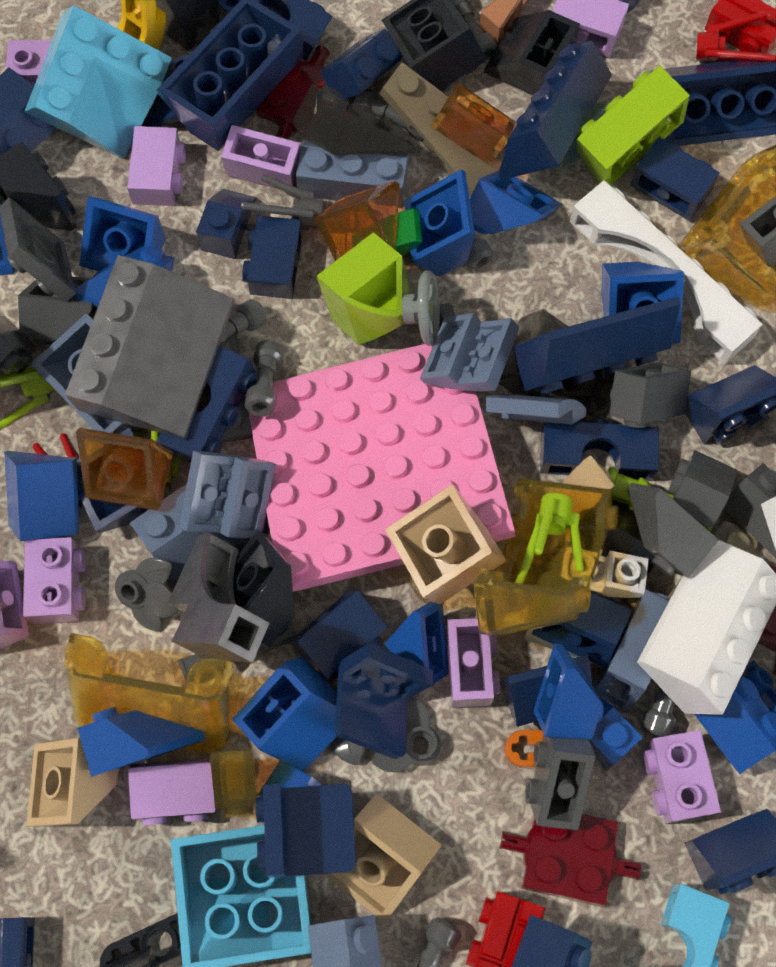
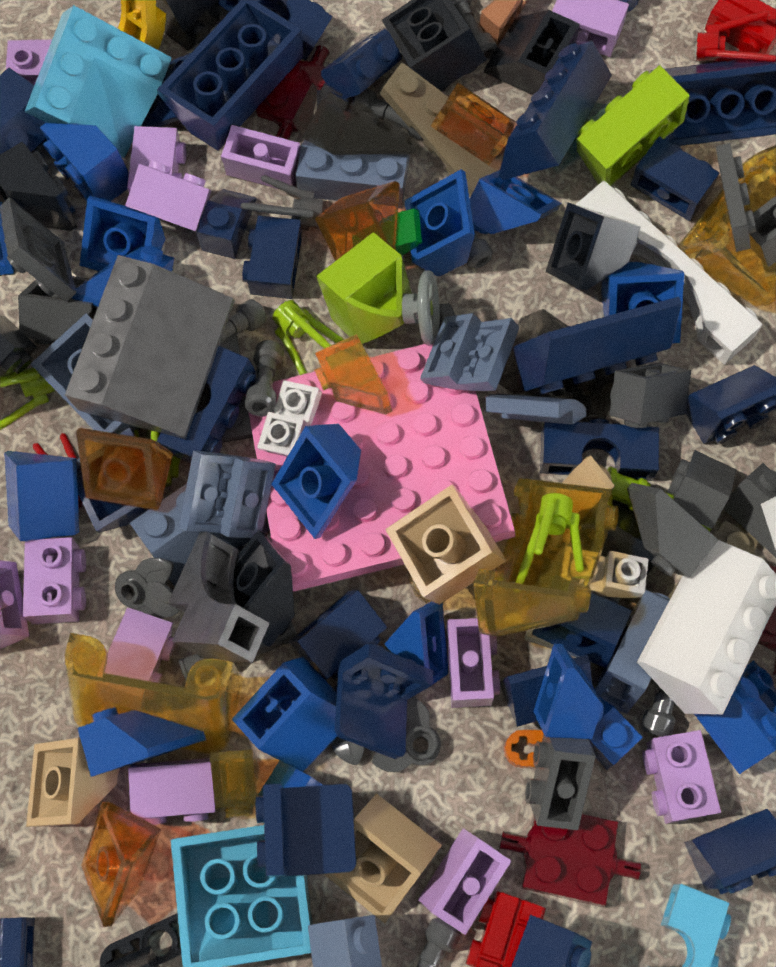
none -> blue slope [40,123,129,202]
none -> clear orange slope [81,802,161,927]
none -> lavender brick [97,607,176,708]
none -> lavender brick [125,160,212,231]
none -> white slope [257,380,322,456]
none -> lime plant [272,300,353,375]
none -> blue slope [272,424,361,539]
none -> clear yellow slope [314,334,393,415]
none -> lavender brick [418,828,511,935]
none -> black slope [545,202,641,291]
none -> dark grey plate [716,143,756,252]

